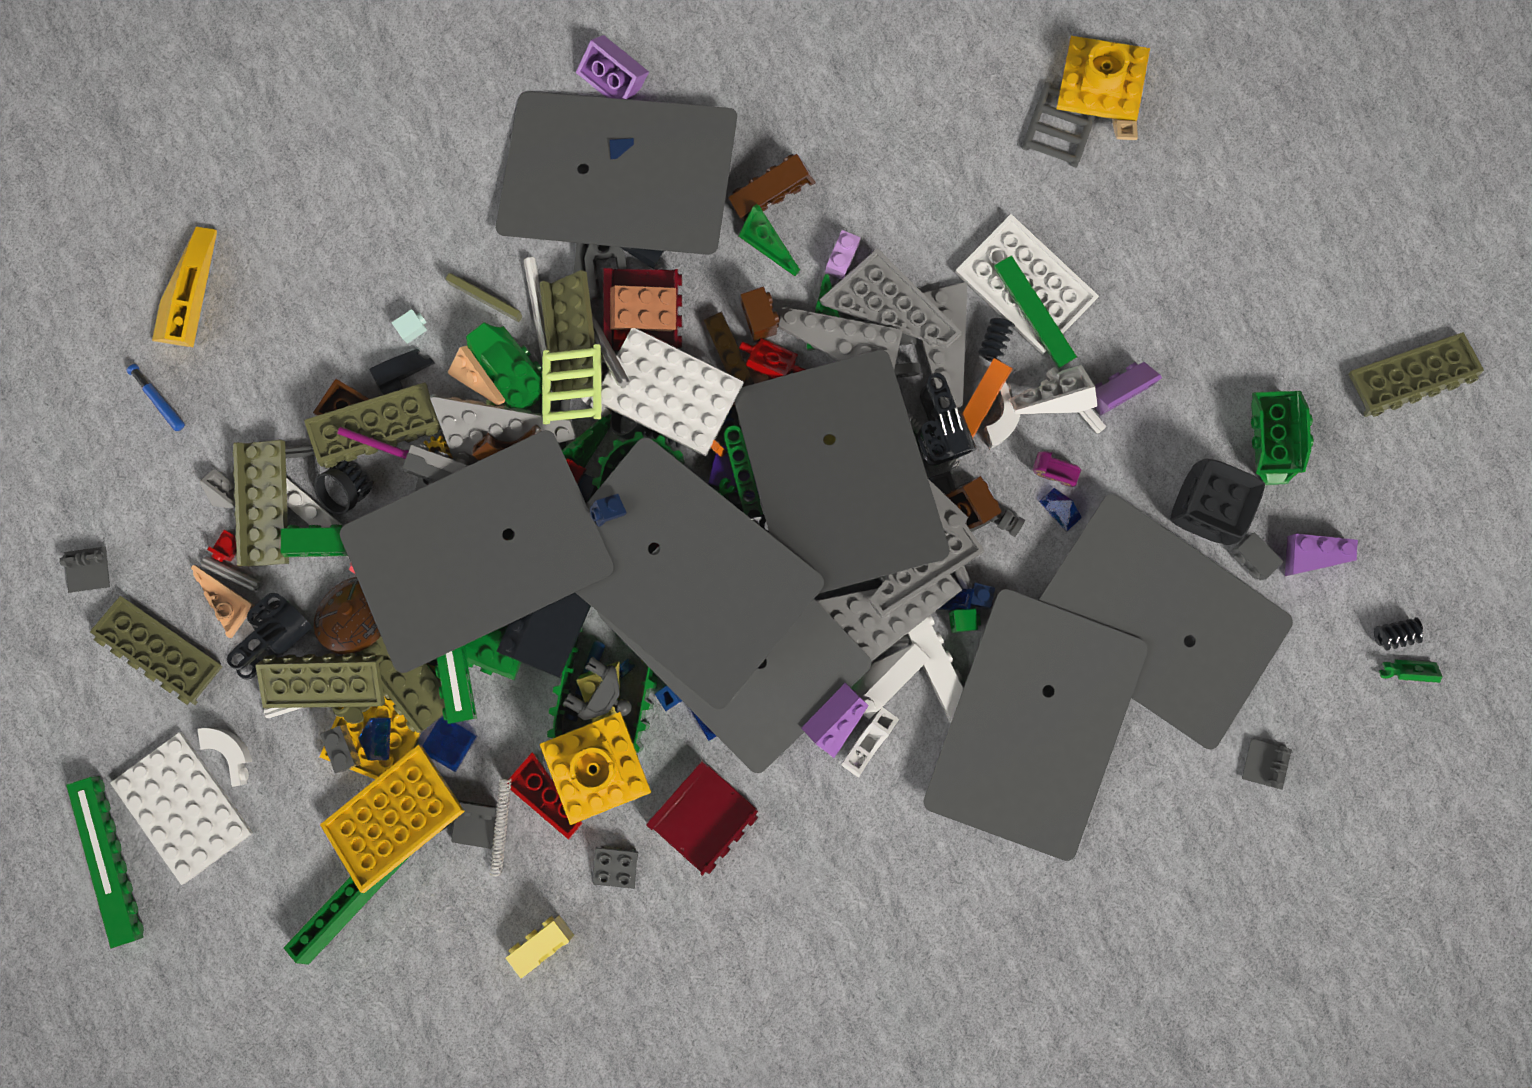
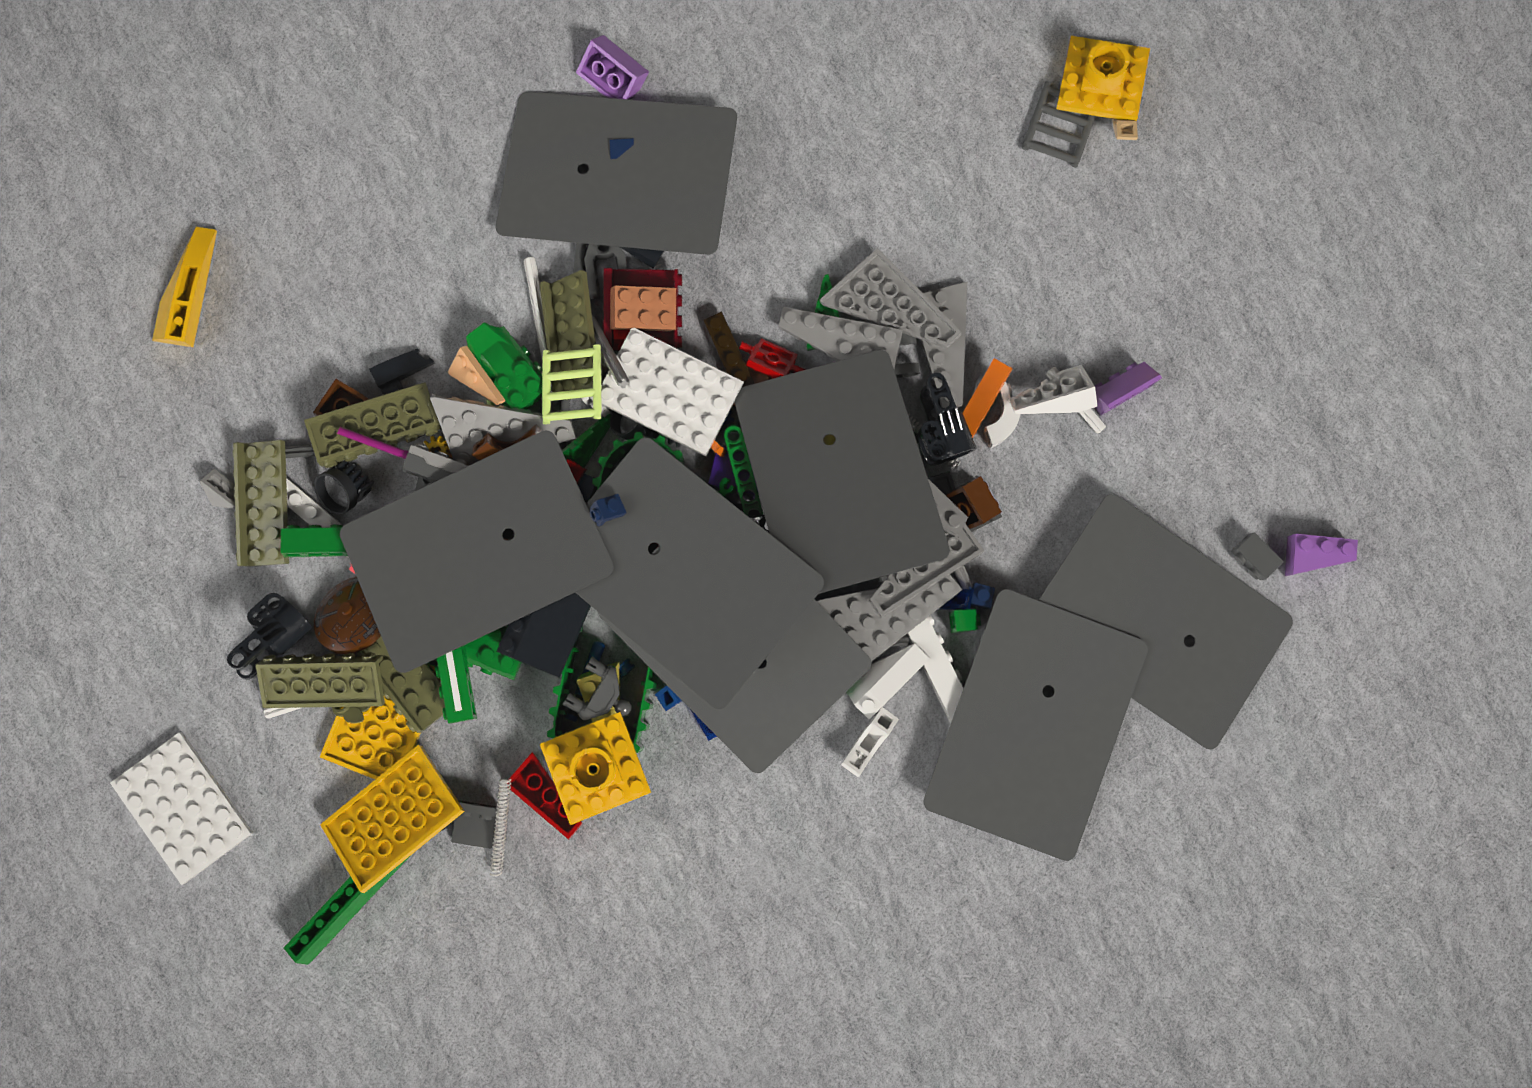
dark grey hinge [59,546,110,593] -> none
green brick [66,776,144,949] -> none
olive bracket [90,596,223,705] -> none
blue piece [126,364,185,431] -> none
light nougat wing [191,565,255,638] -> none
white arch [198,728,252,787] -> none
light grey axle [201,557,260,591] -> none
red bracket [207,530,237,562] -> none
dark grey brick [320,725,361,773] -> none
clear blue slope [358,718,391,760] -> none
light aqua brick [391,309,427,344] -> none
clear blue plate [423,716,478,772] -> none
olive tile [446,273,523,322] -> none
light yellow wedge [506,915,574,978] -> none
dark grey hinge [593,846,639,889] -> none
dark red panel [646,760,758,876] -> none
reddish brown wedge [728,154,816,222] -> none
green wing [738,204,800,276] -> none
reddish brown brick [740,286,780,342] -> none
medium lavender wedge [801,683,869,758] -> none
lavender brick [825,230,861,280] -> none
white plate [955,214,1099,355] -> none
black piece [978,318,1015,362] -> none
green tile [993,255,1077,369] -> none
dark grey wheel [997,509,1025,537] -> none
magenta animal [1032,451,1081,487] -> none
clear blue slope [1039,488,1082,532] -> none
black piece [1170,458,1265,545] -> none
dark grey hinge [1242,739,1292,790] -> none
green slope [1251,391,1314,485] -> none
olive bracket [1348,332,1484,417] -> none
black piece [1374,617,1423,651] -> none
green plate [1379,659,1443,683] -> none

